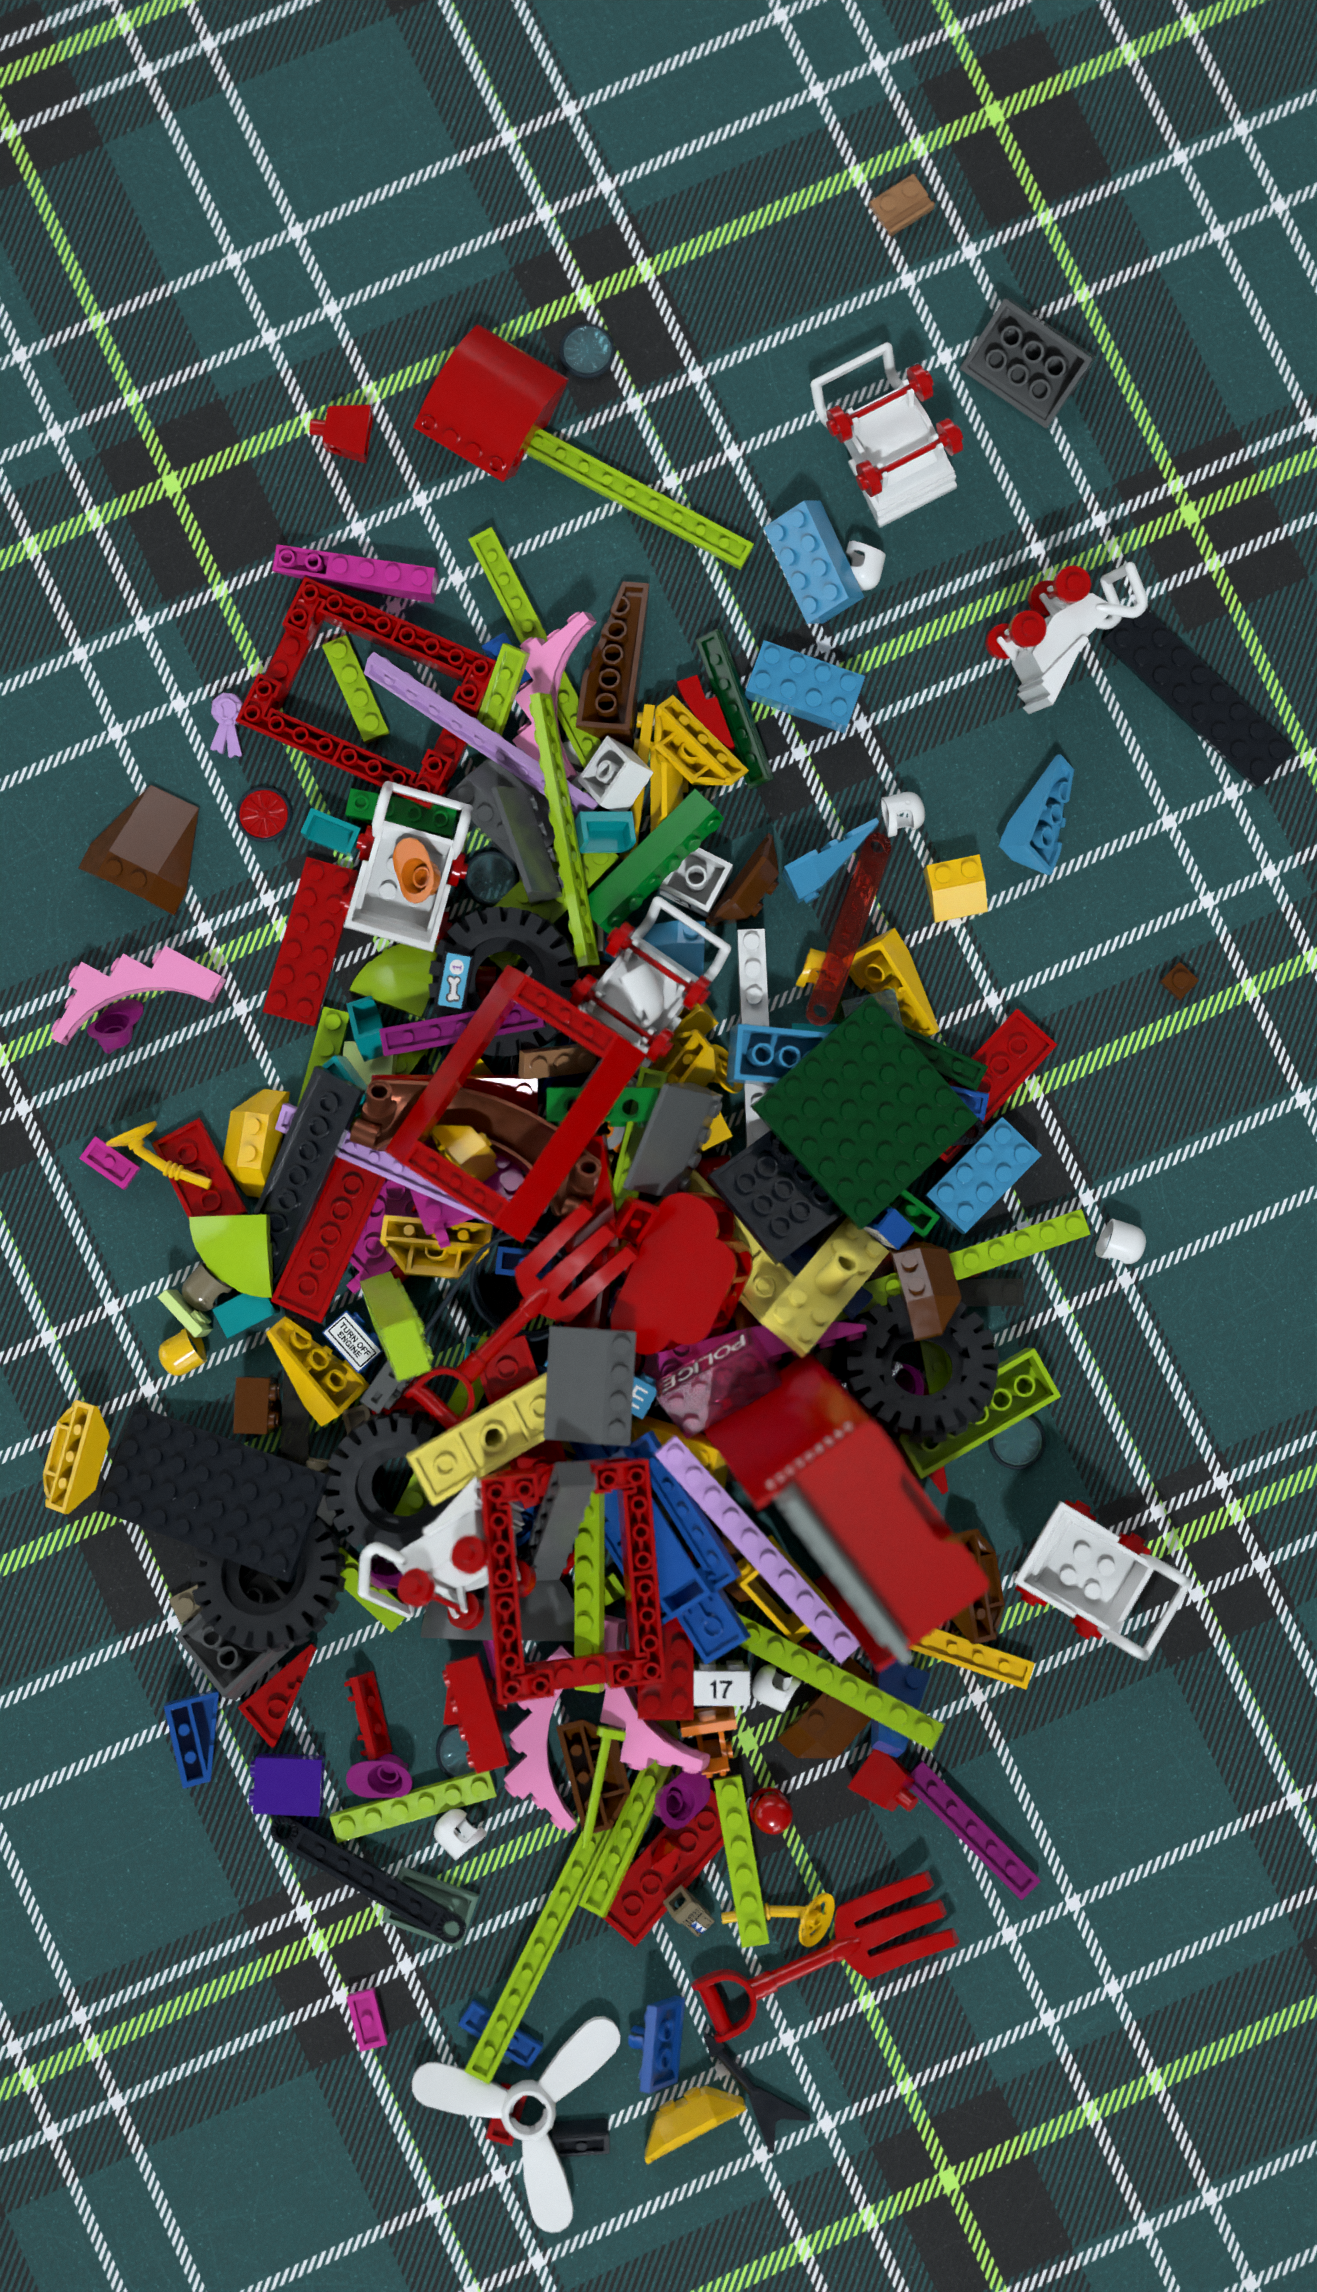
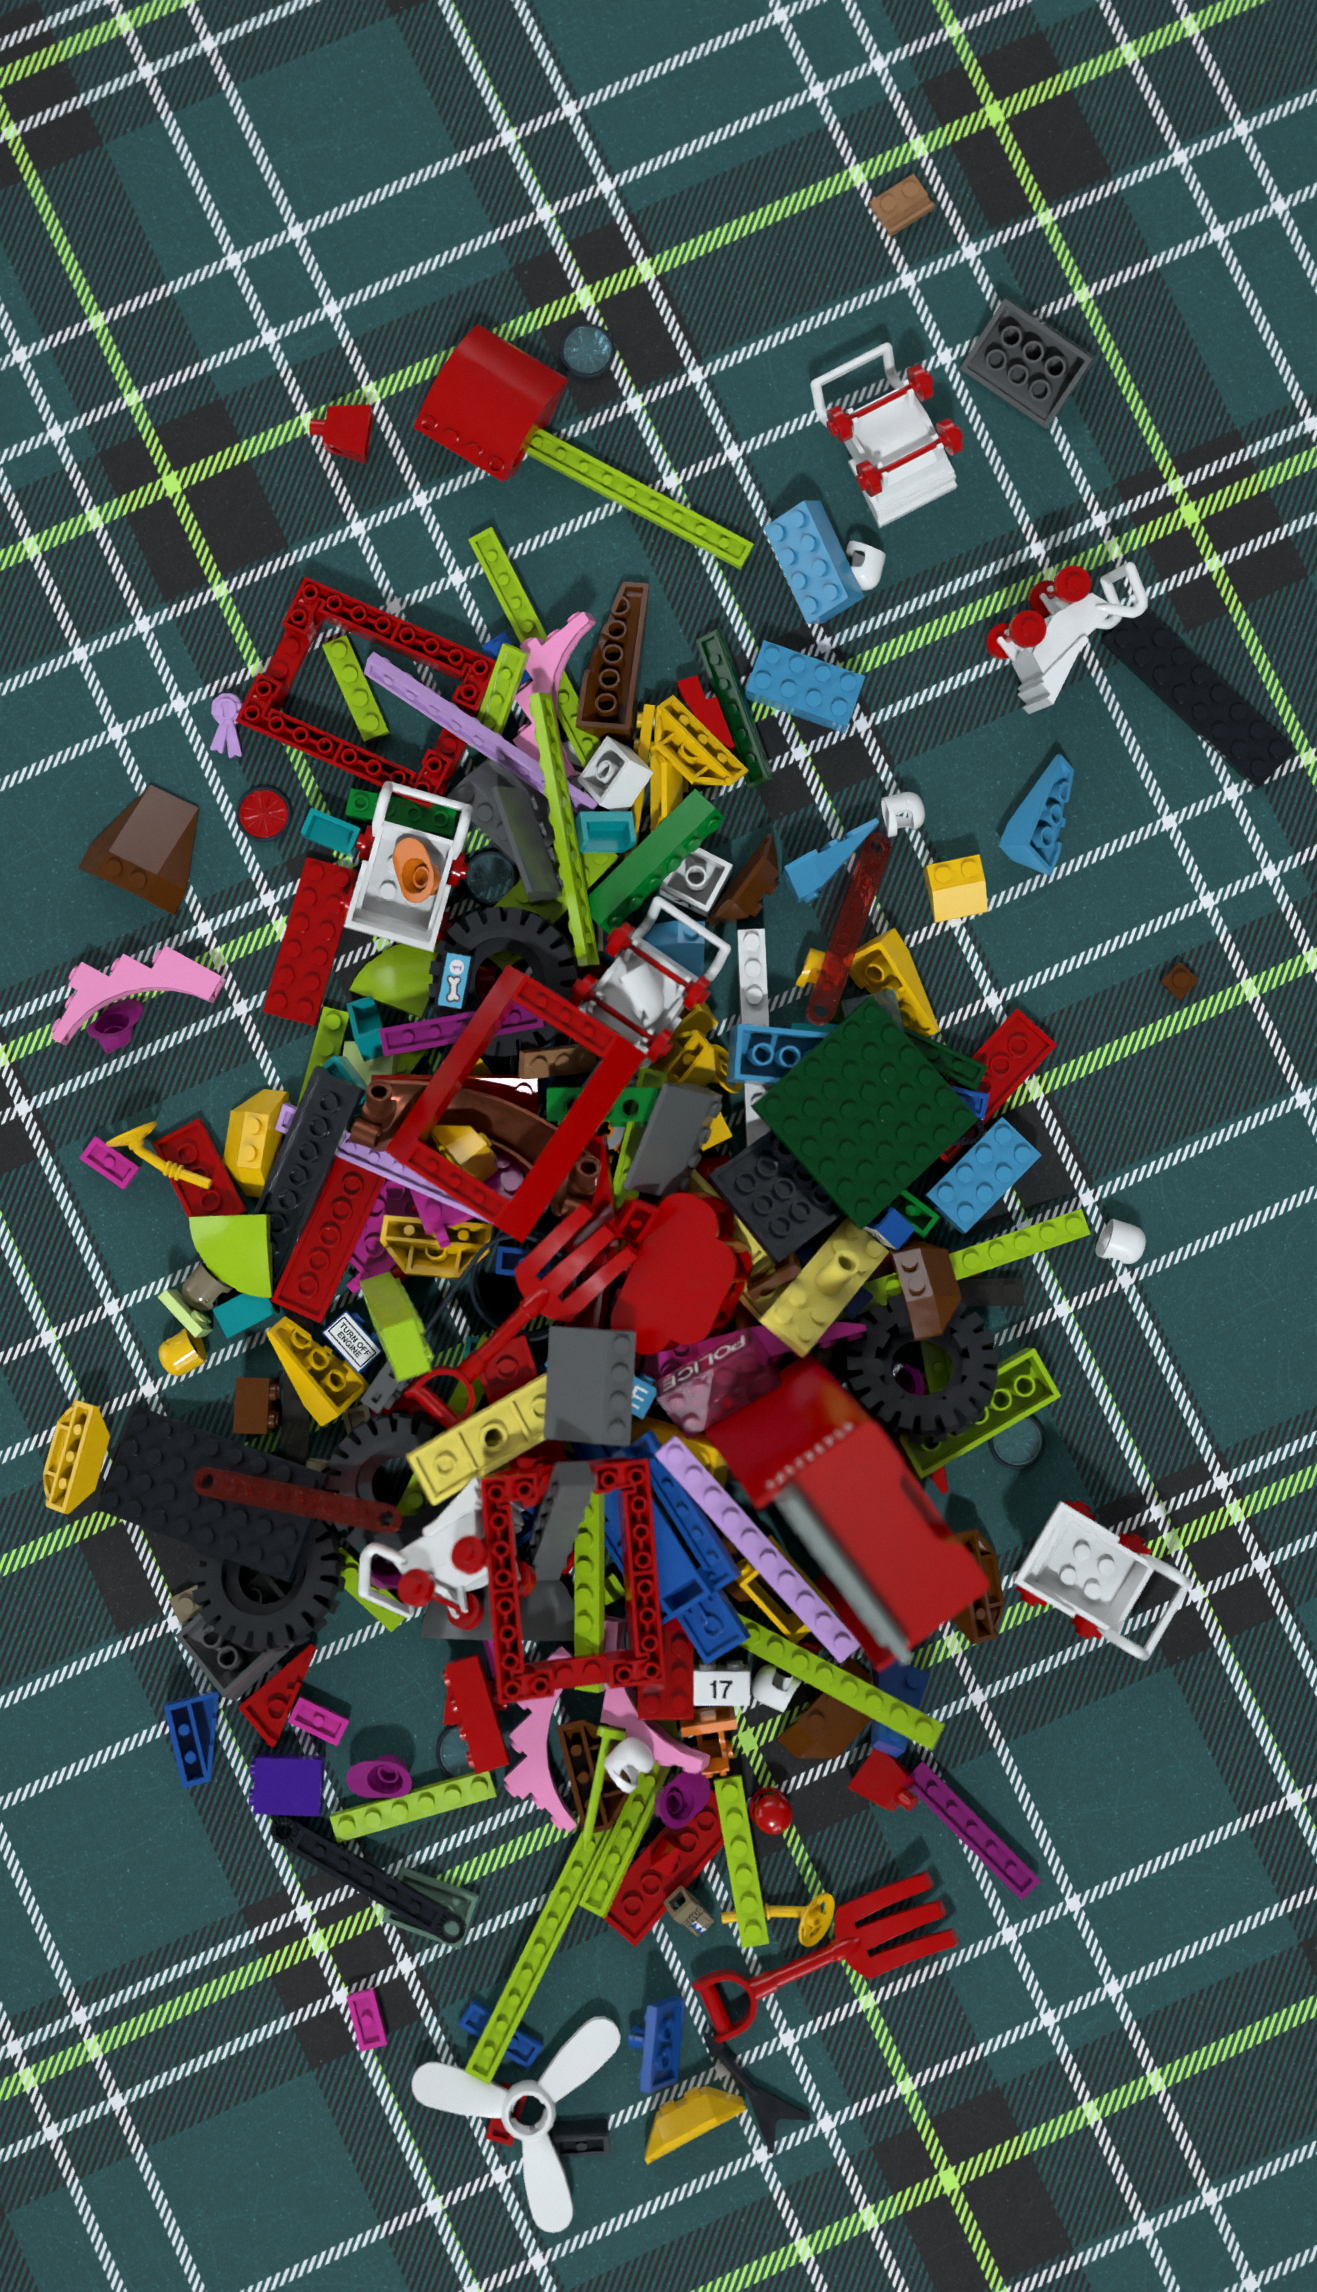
dark pink slope [272,544,439,603] -> none
red plate [344,1671,393,1760] -> none
white helmet [434,1809,487,1860] -> none
yellow plate [911,1628,1035,1689] -> none
none -> clear red plate [193,1467,402,1533]
none -> dark pink plate [288,1696,350,1746]
none -> white helmet [604,1737,654,1793]
none -> reddish brown plate [747,1252,801,1301]

